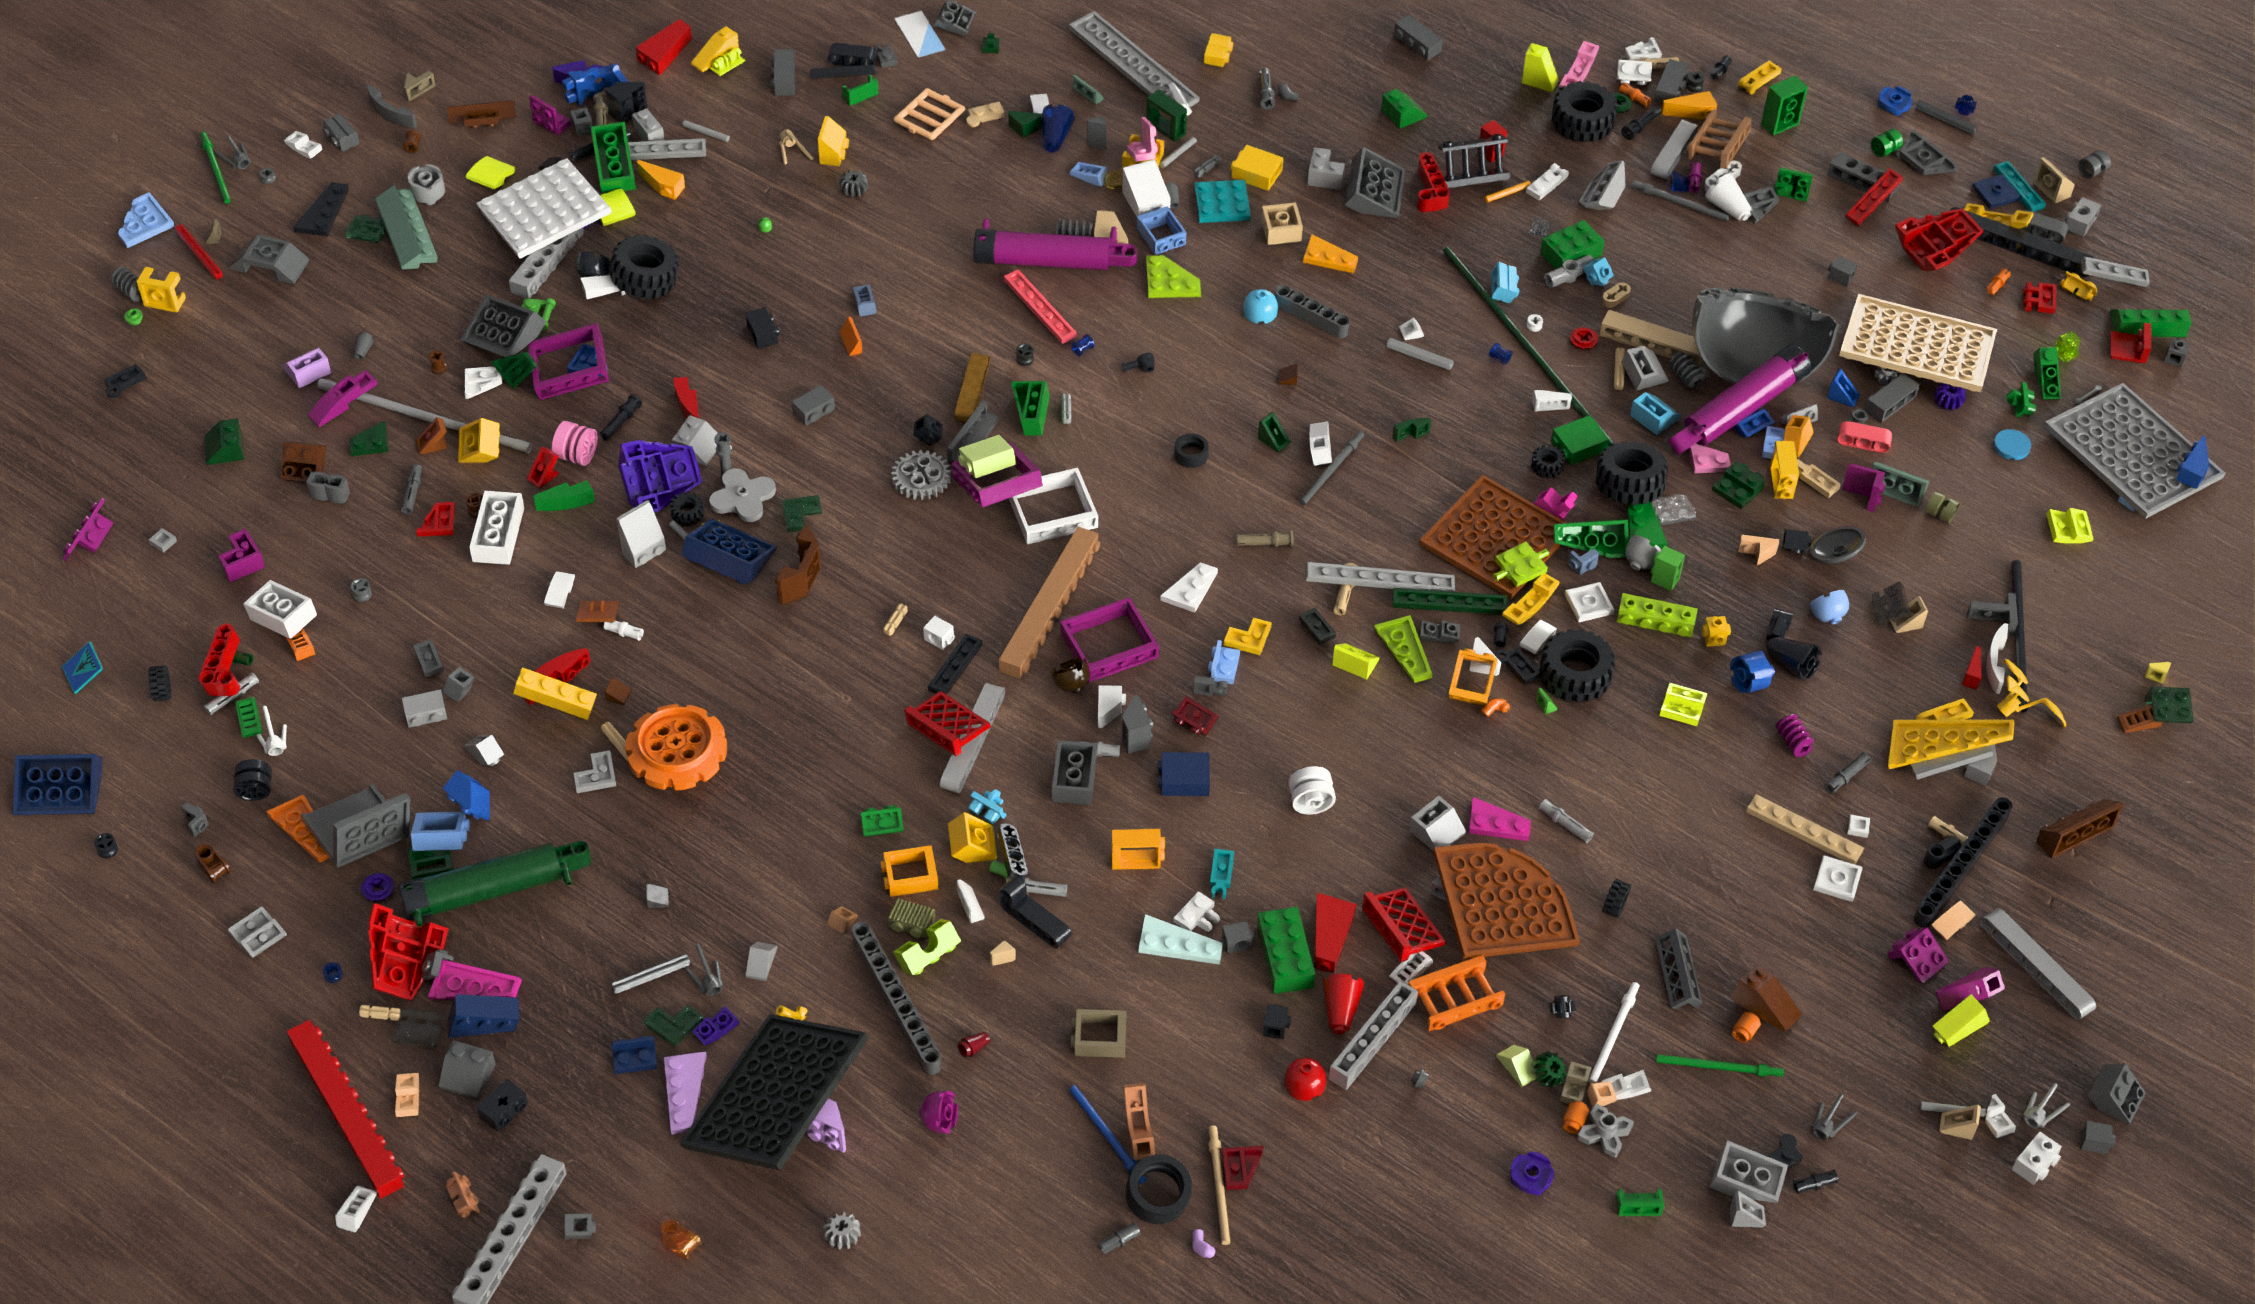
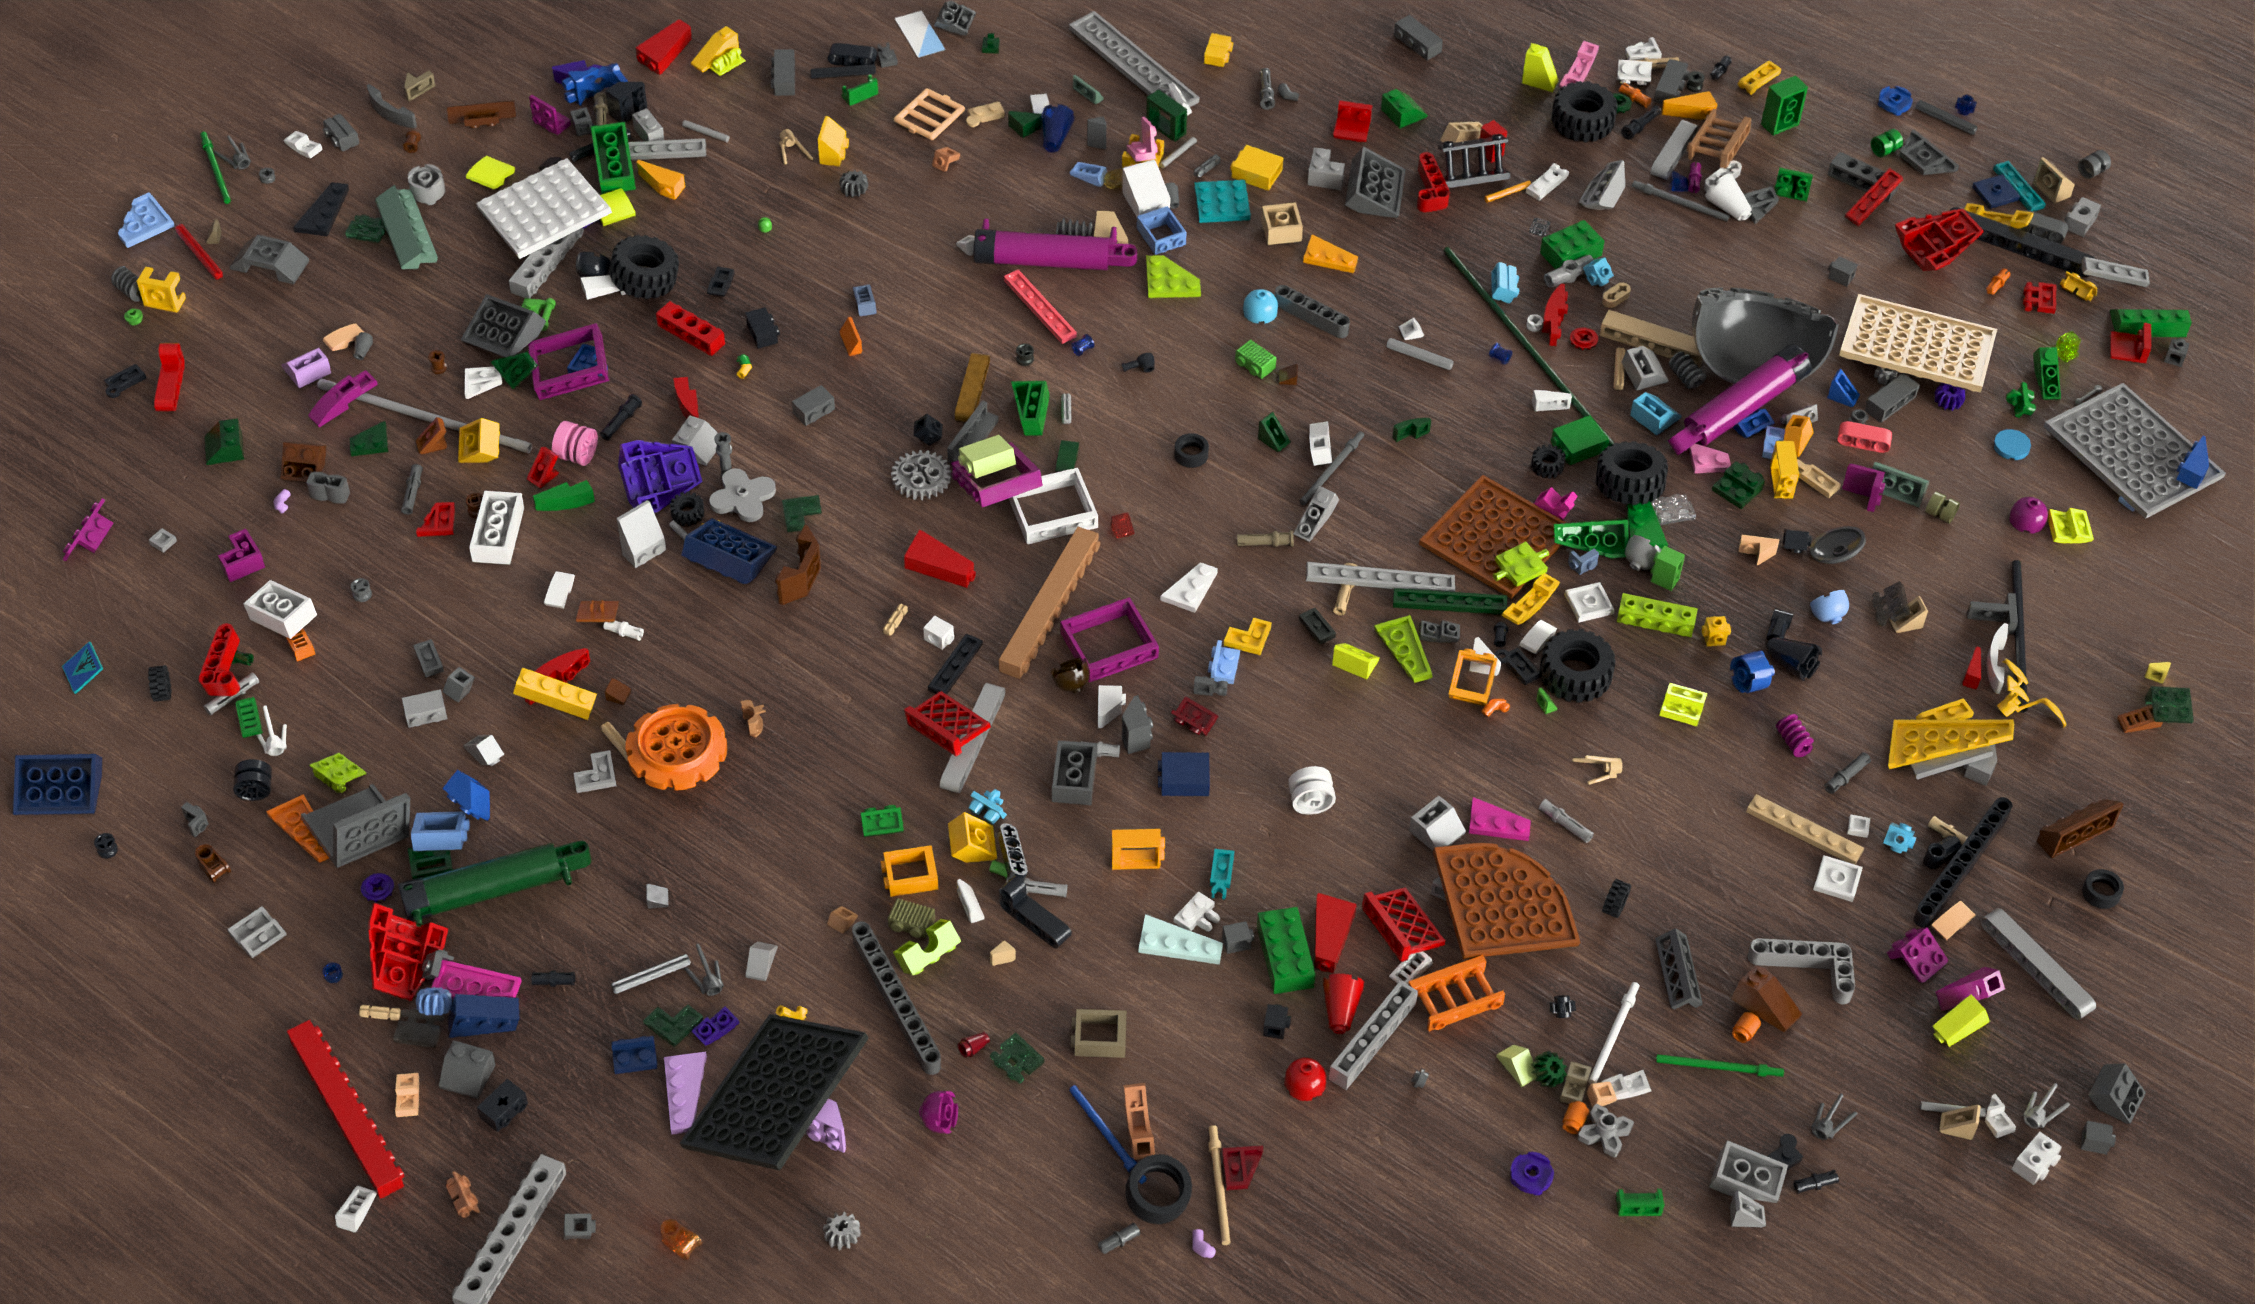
none -> red beam [154,343,185,412]
none -> lavender arm [273,489,291,513]
none -> lime hinge [310,753,367,793]
none -> light nougat slope [323,324,364,351]
none -> medium blue gear [416,987,452,1016]
none -> black pin [531,970,576,987]
none -> red brick [656,301,725,356]
none -> black slope [707,266,735,297]
none -> arm [736,354,752,379]
none -> medium nougat piece [741,700,766,738]
none -> red slope [904,530,976,588]
none -> nougat bracket [932,147,960,172]
none -> white slope [956,235,974,256]
none -> clear green plate [990,1033,1045,1084]
none -> dark green slope [1055,440,1080,473]
none -> clear red slope [1111,512,1134,539]
none -> bright green brick [1235,339,1276,379]
none -> light grey slope [1293,486,1339,542]
none -> red bracket [1333,100,1372,142]
none -> tan slope [1441,122,1483,143]
none -> red slope [1542,284,1568,346]
none -> tan plant [1572,755,1622,785]
none -> light grey beam [1747,938,1855,1004]
none -> medium azure brick [1883,823,1916,853]
none -> magenta cylinder [2009,497,2048,533]
none -> black tyre [2082,869,2124,909]

